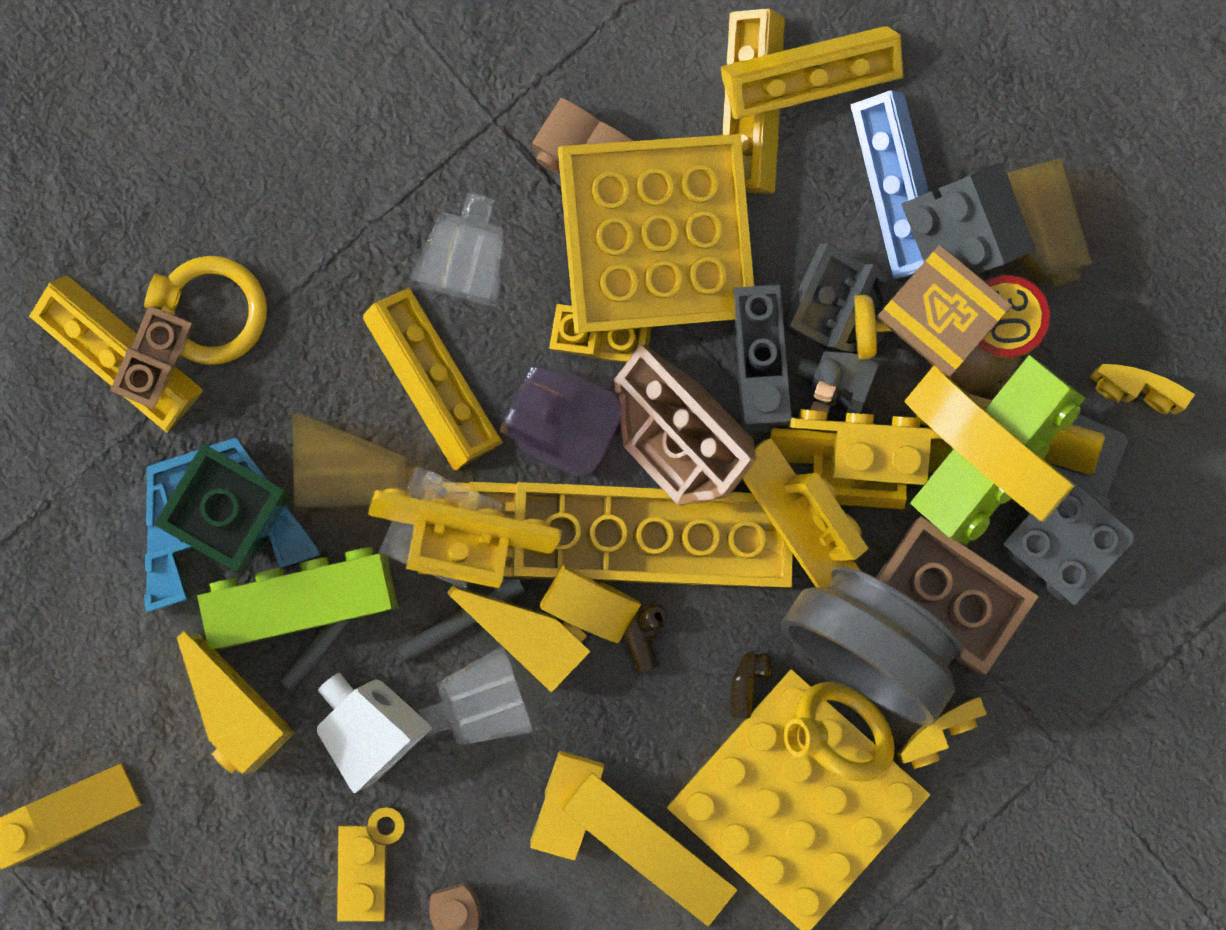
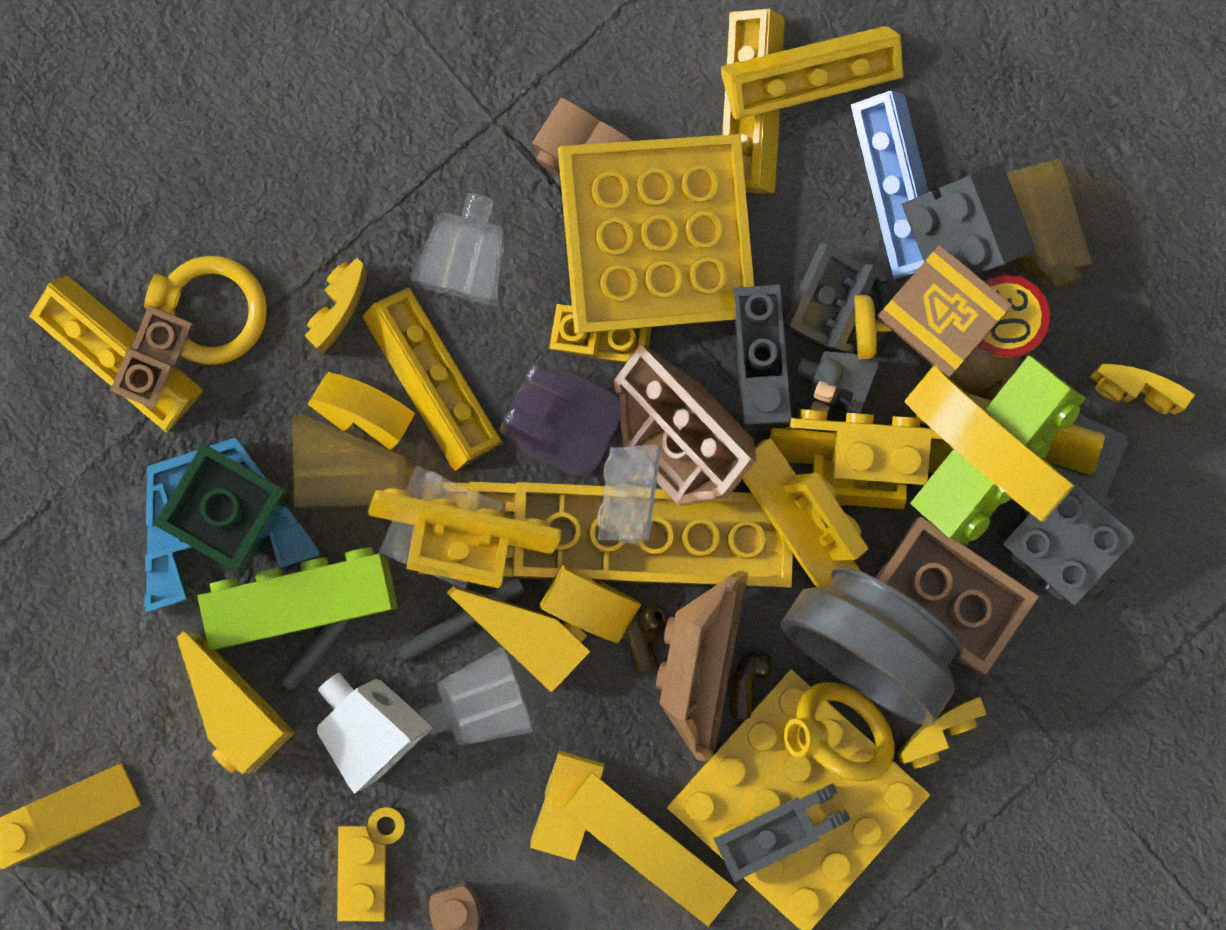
none -> yellow slope [304,258,368,355]
none -> yellow slope [308,372,415,450]
none -> clear hinge [597,444,662,545]
none -> medium nougat wedge [656,571,748,762]
none -> dark grey hinge [713,783,851,882]

